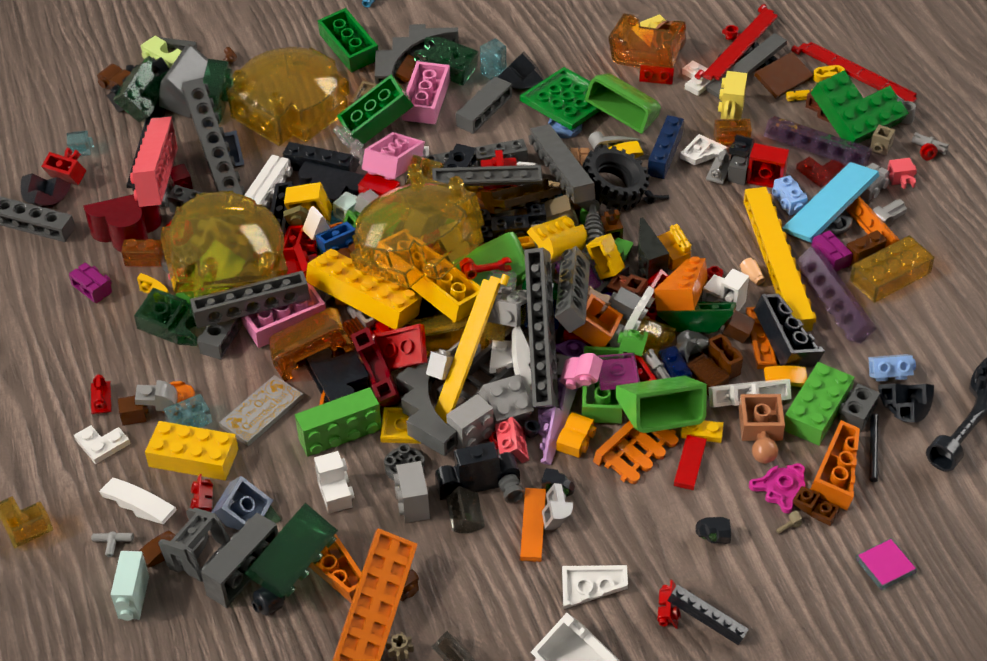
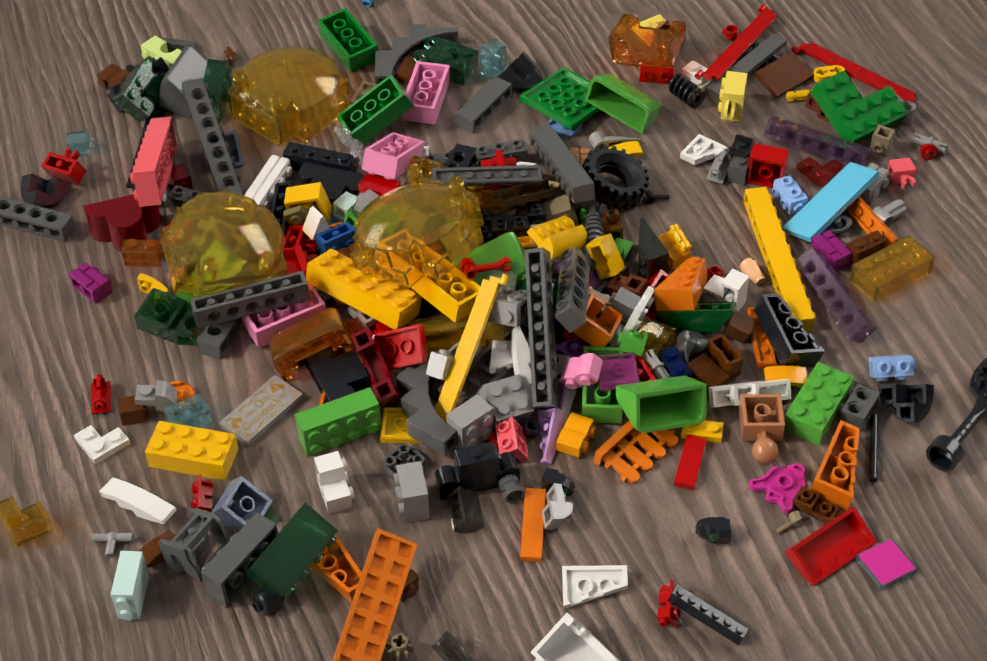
dark blue brick [647,115,684,179] -> none
clear orange brick [713,119,752,146] -> none
none -> black piece [669,73,705,108]
none -> red slope [784,506,877,586]

